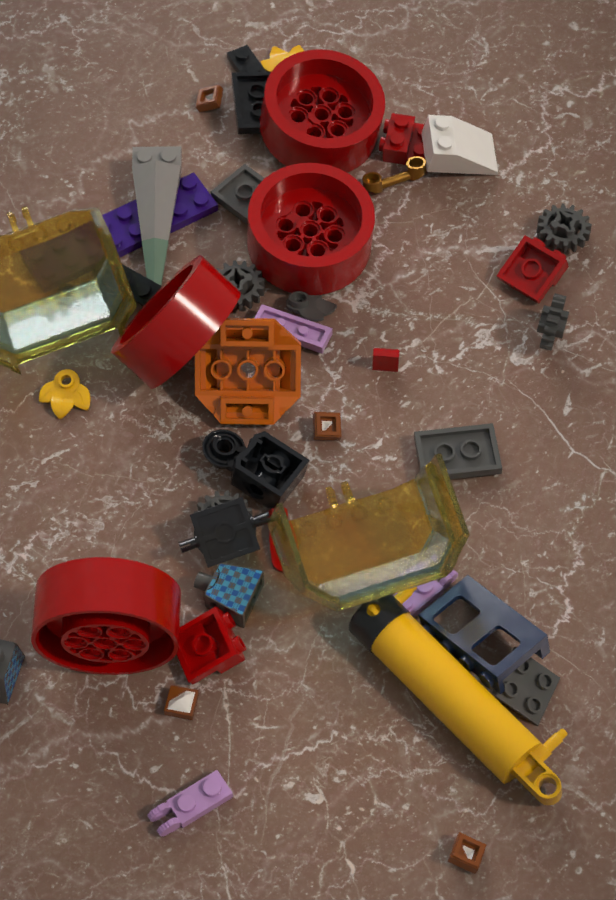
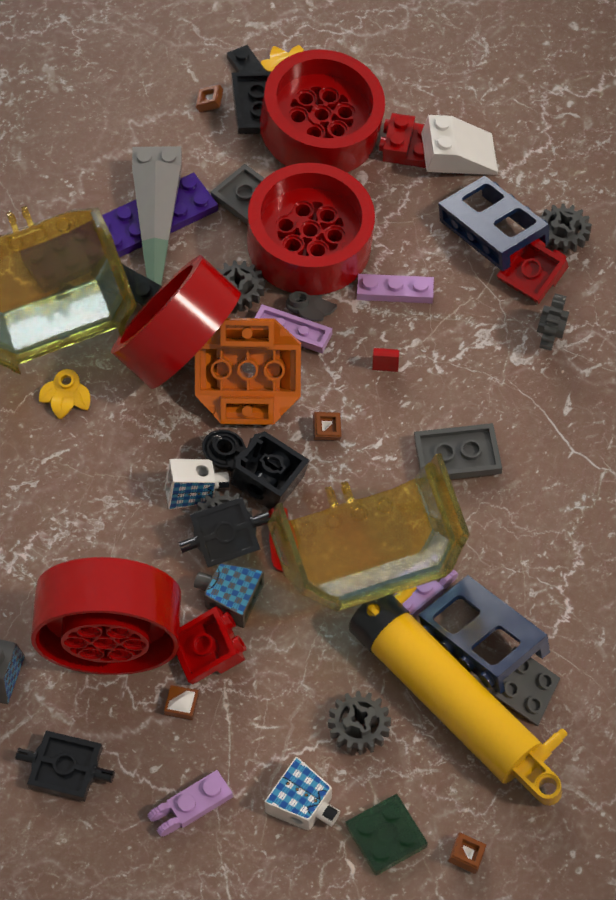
pearl gold bar [362,156,426,193] -> none
none -> black plate [15,730,115,802]
none -> white torso [165,459,229,509]
none -> torso [264,757,340,830]
none -> dark grey gear [328,691,391,755]
none -> clear green plate [345,794,428,876]
none -> lavender plate [357,274,434,304]
none -> window [438,176,550,271]

